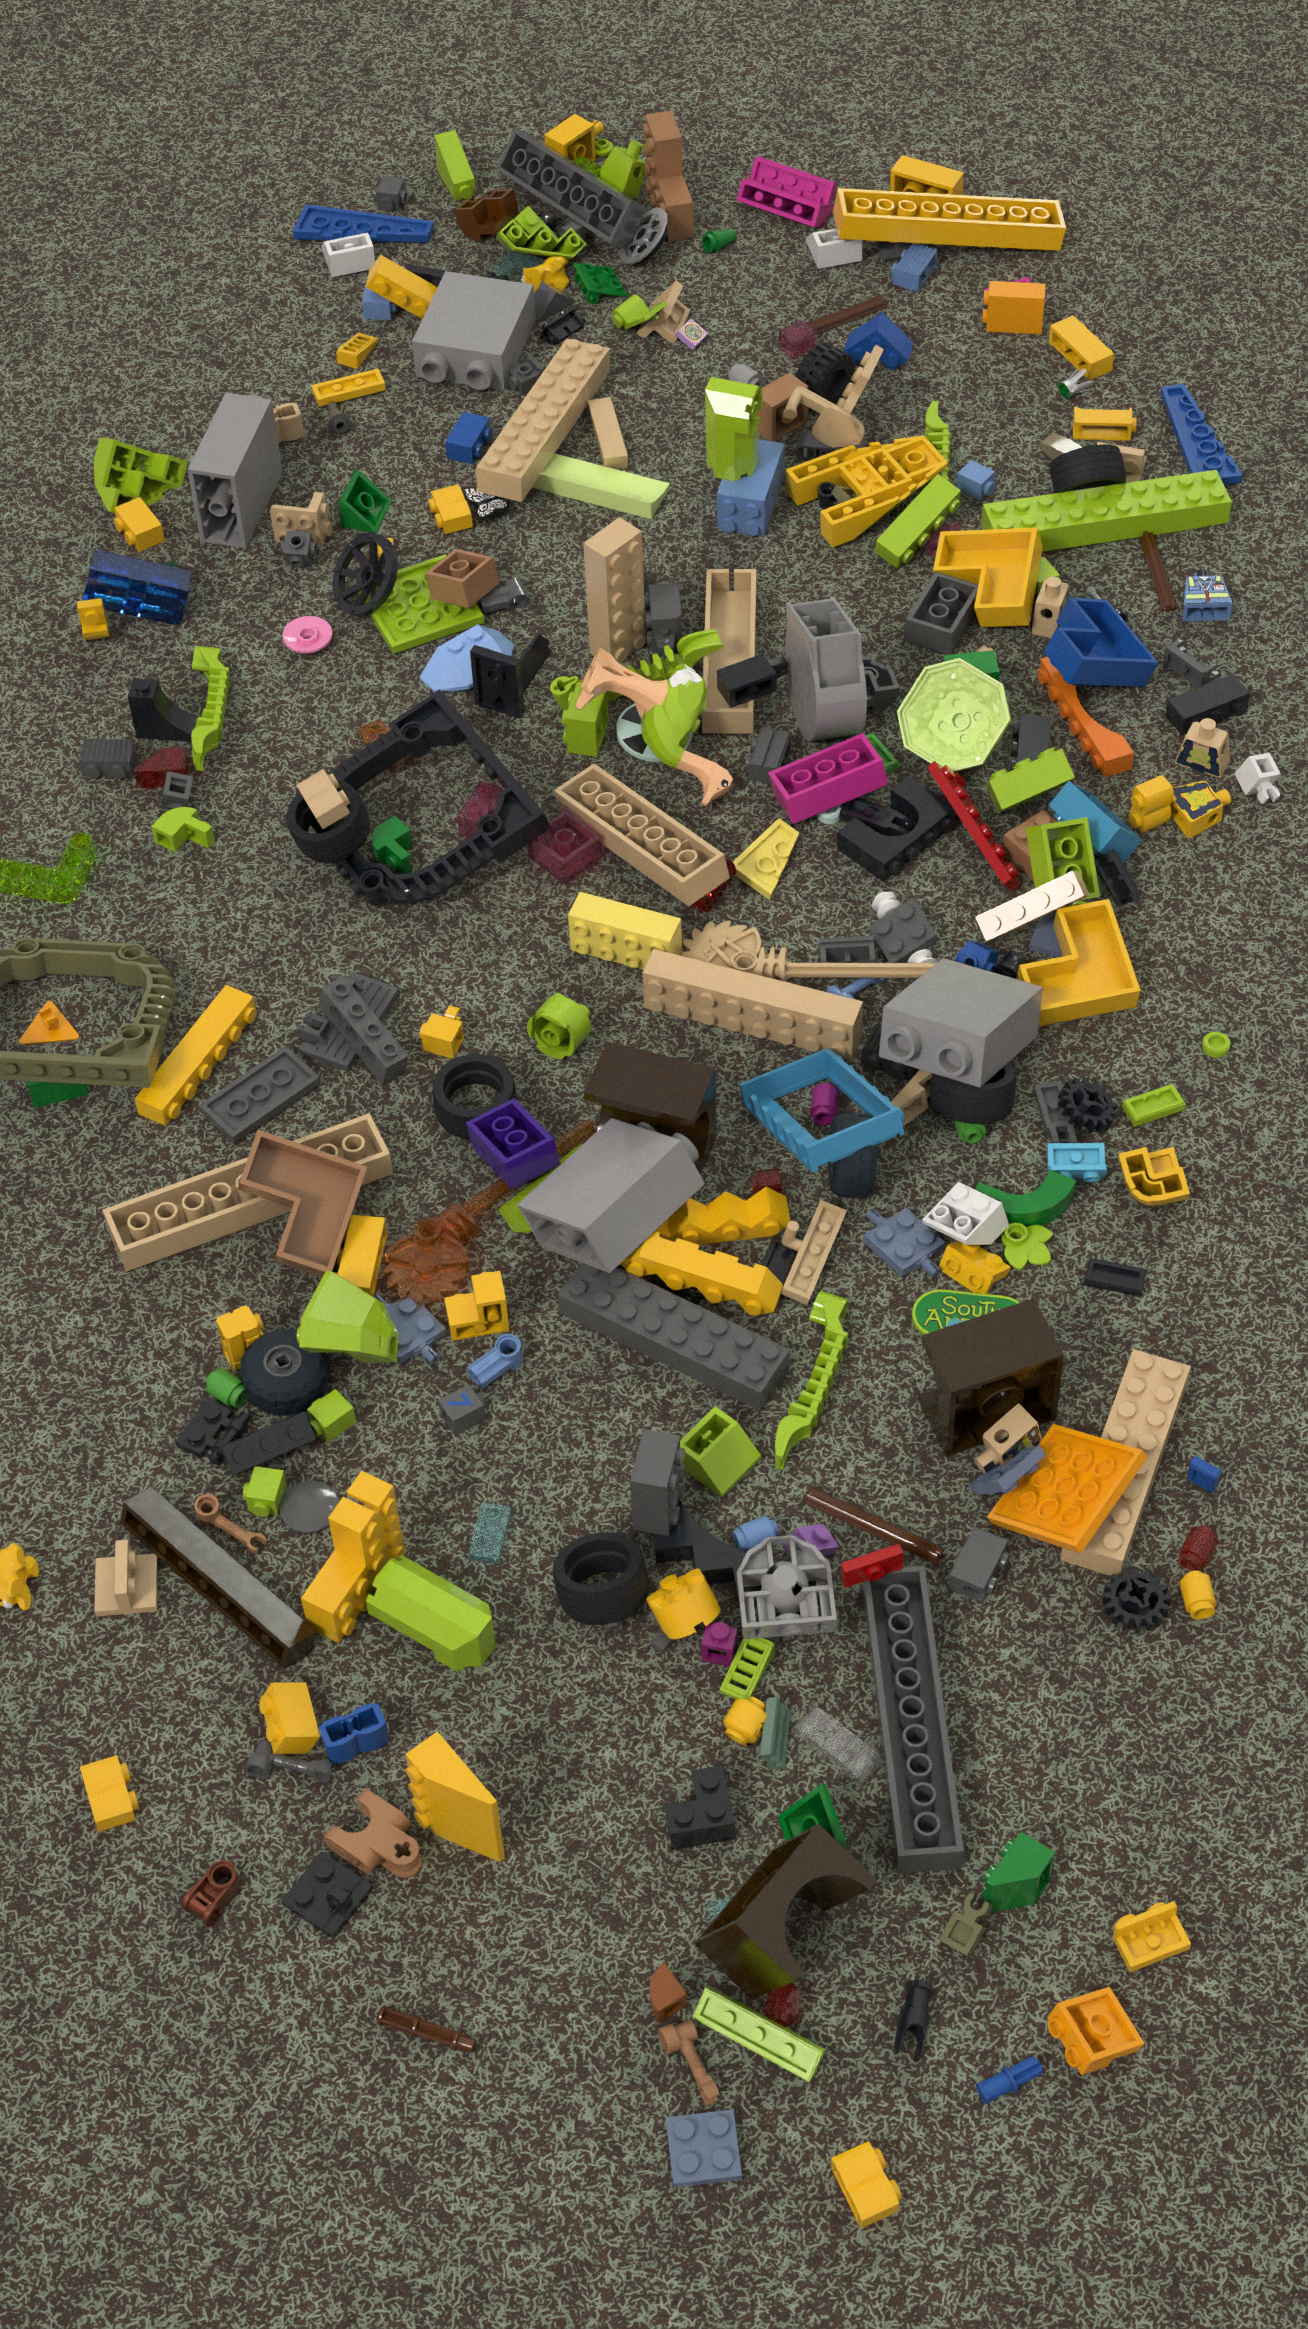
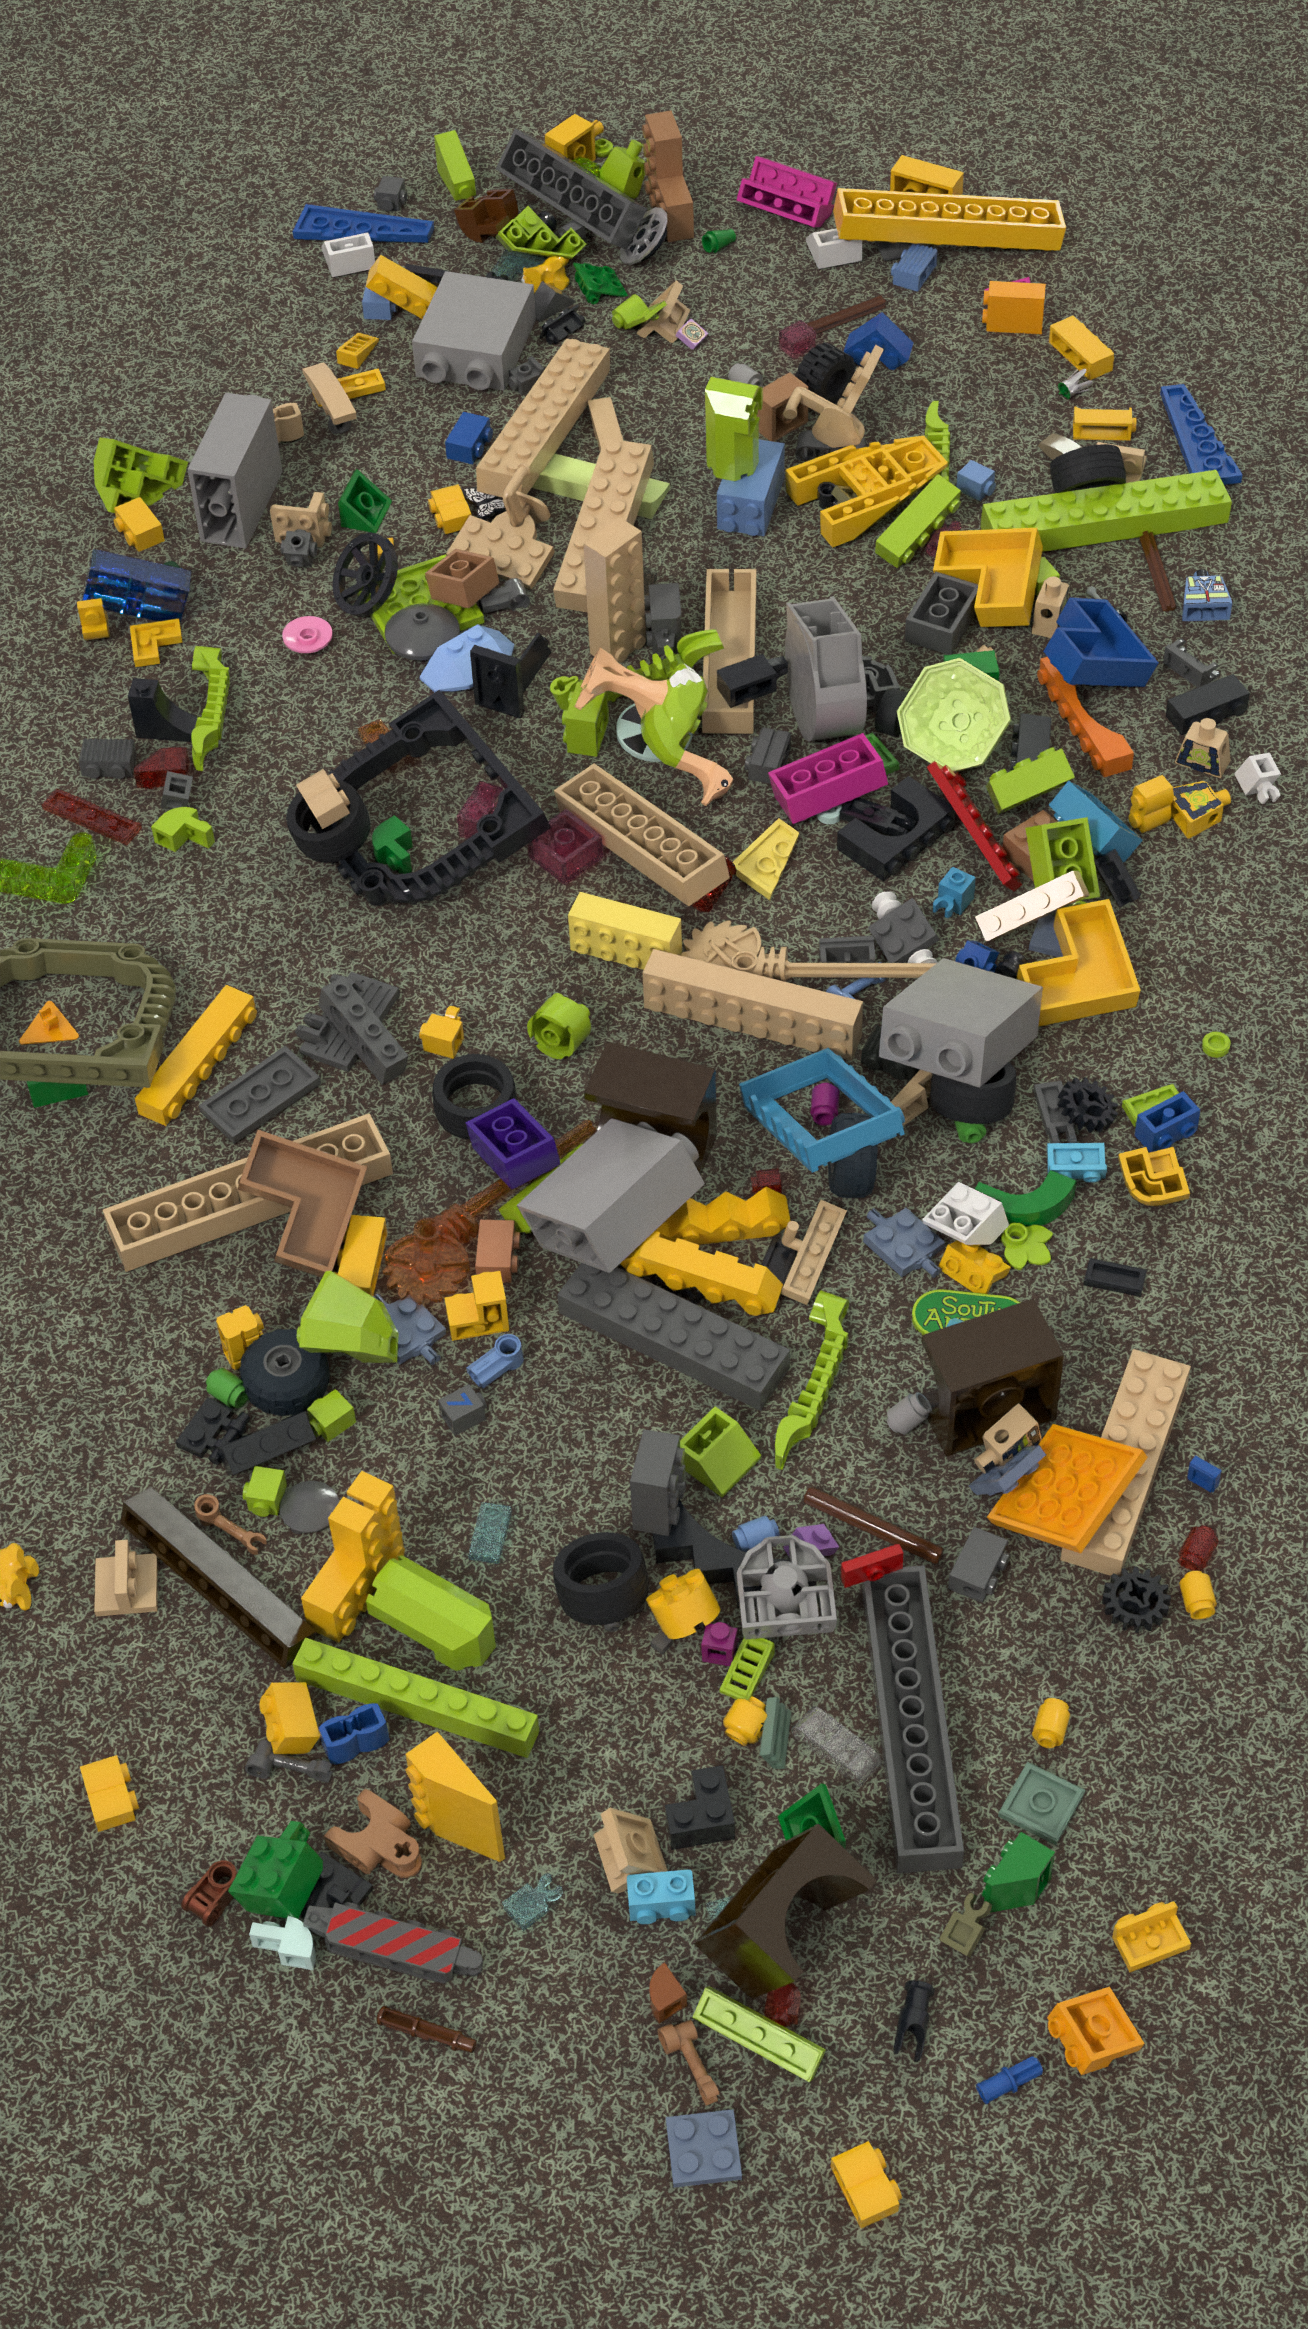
none -> clear red tile [42,788,142,845]
none -> yellow plate [130,619,183,667]
none -> green hinge [228,1821,323,1919]
none -> light aqua brick [249,1916,316,1970]
none -> lime brick [292,1638,540,1758]
none -> tan slope [302,362,357,425]
none -> dark grey hinge [303,1902,483,1984]
none -> dark grey dish [385,603,460,660]
none -> tan plate [446,463,555,590]
none -> nougat brick [475,1220,521,1283]
none -> clear light blue plate [502,1873,563,1931]
none -> tan brick [553,438,654,612]
none -> tan bracket [594,1808,667,1893]
none -> medium azure bracket [627,1870,696,1924]
none -> black tyre [875,688,908,737]
none -> light grey brick [887,1392,932,1435]
none -> dark azure brick [933,867,976,918]
none -> sand green tile [998,1761,1085,1845]
none -> yellow brick [1032,1698,1070,1748]
none -> blue brick [1135,1091,1200,1153]

